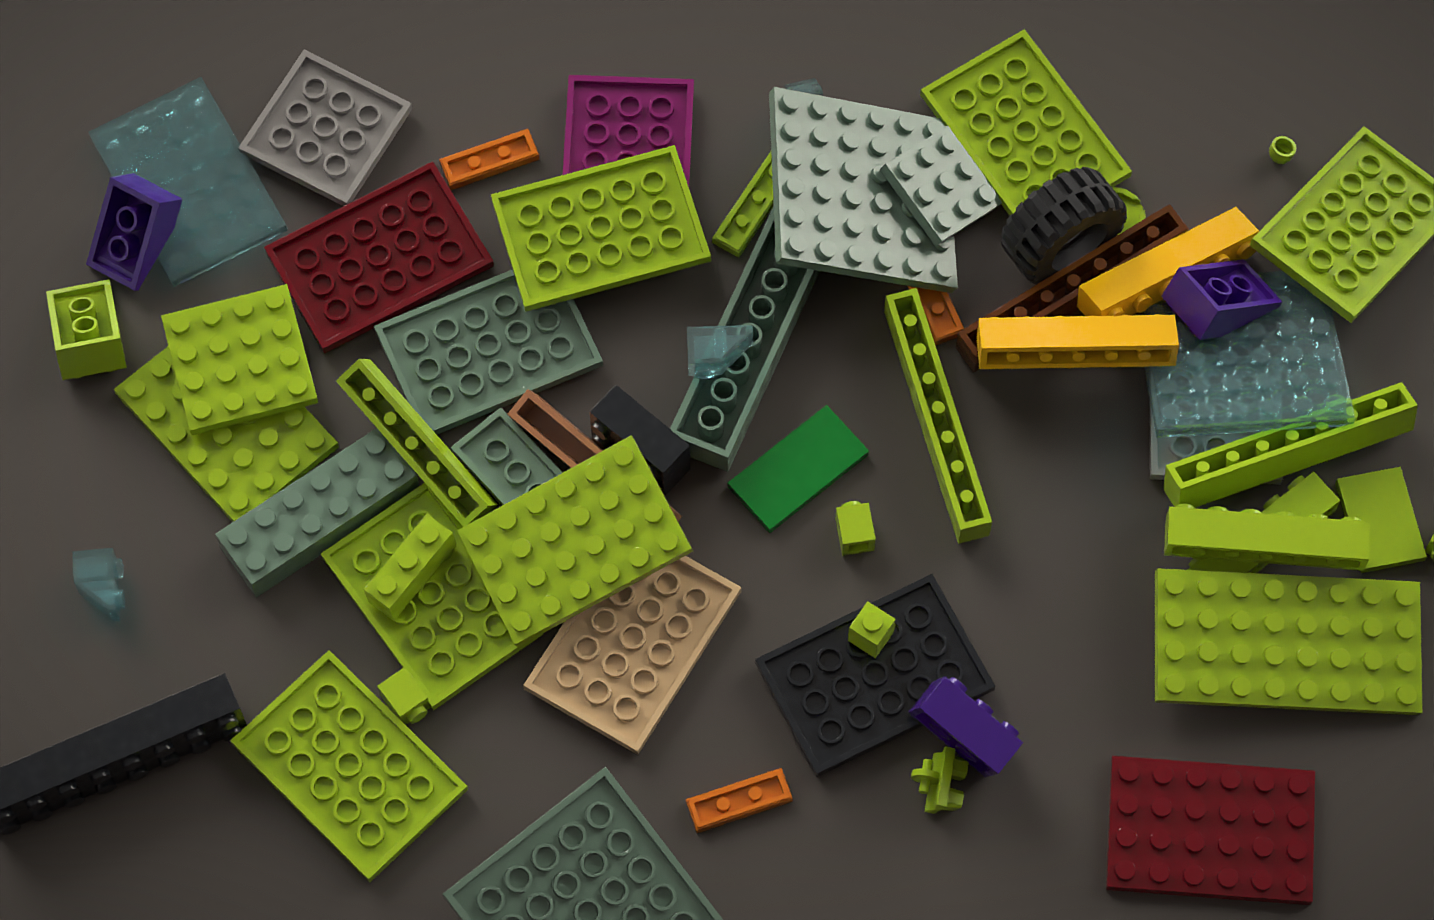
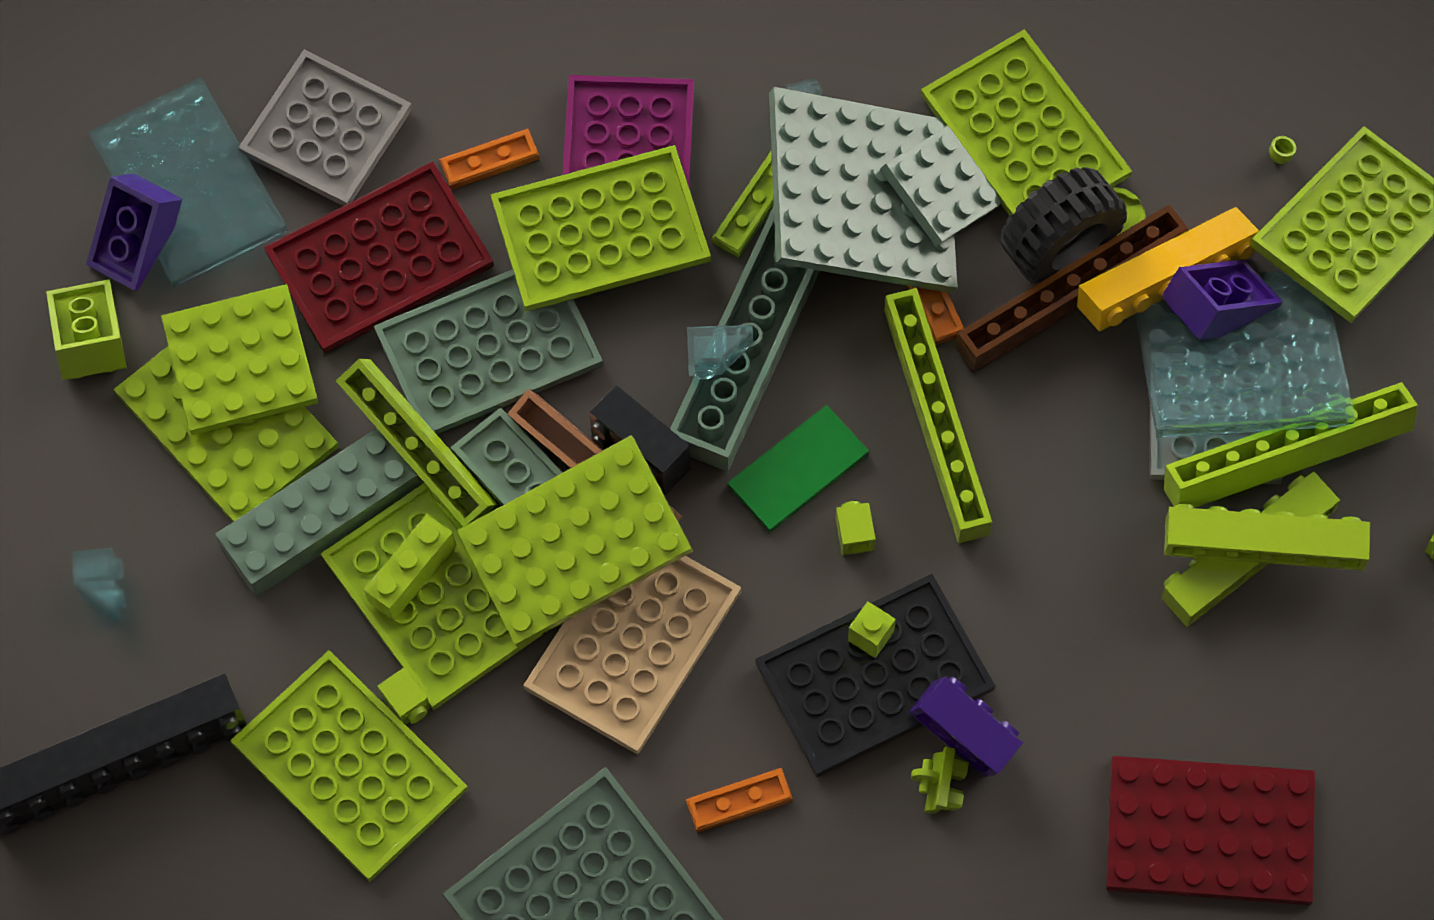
yellow brick [977,314,1179,369] -> none
lime plate [1155,568,1423,715] -> none
lime tile [1336,466,1427,573] -> none

